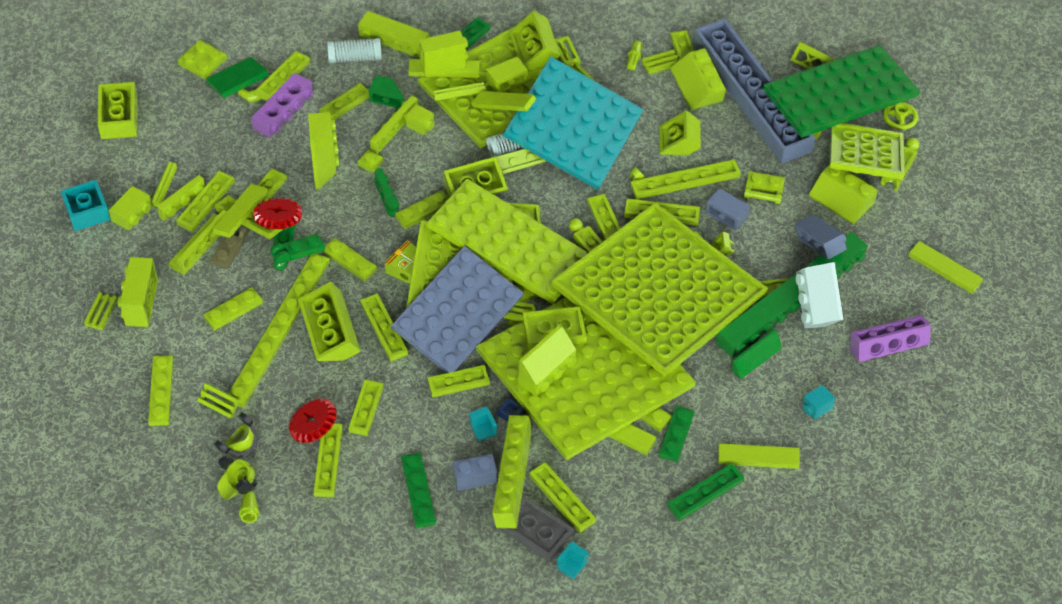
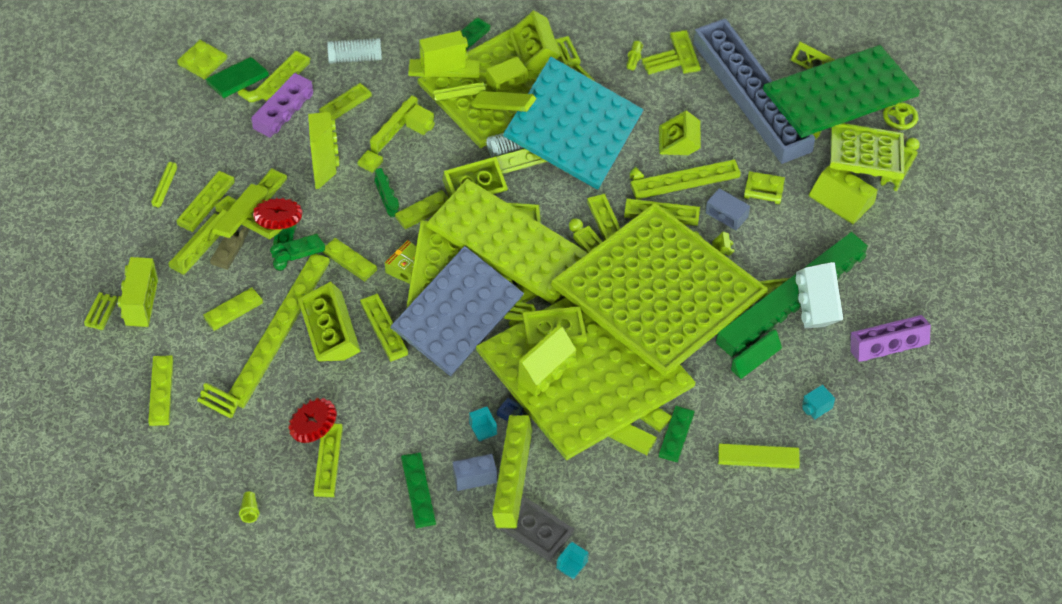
teal brick [60,180,110,232] -> none
lime brick [98,82,138,139] -> none
lime brick [109,186,152,231] -> none
lime plate [157,175,205,221] -> none
cap [214,412,258,457] -> none
lime cap [217,455,257,500] -> none
lime plate [348,380,384,436] -> none
lime brick [358,11,429,58] -> none
green slope [369,75,404,109] -> none
lime plate [427,365,490,398] -> none
lime plate [529,462,596,533] -> none
green plate [667,463,745,522] -> none
lime slope [670,48,726,110] -> none
sand blue brick [795,214,847,260] -> none
lime tile [908,241,984,294] -> none

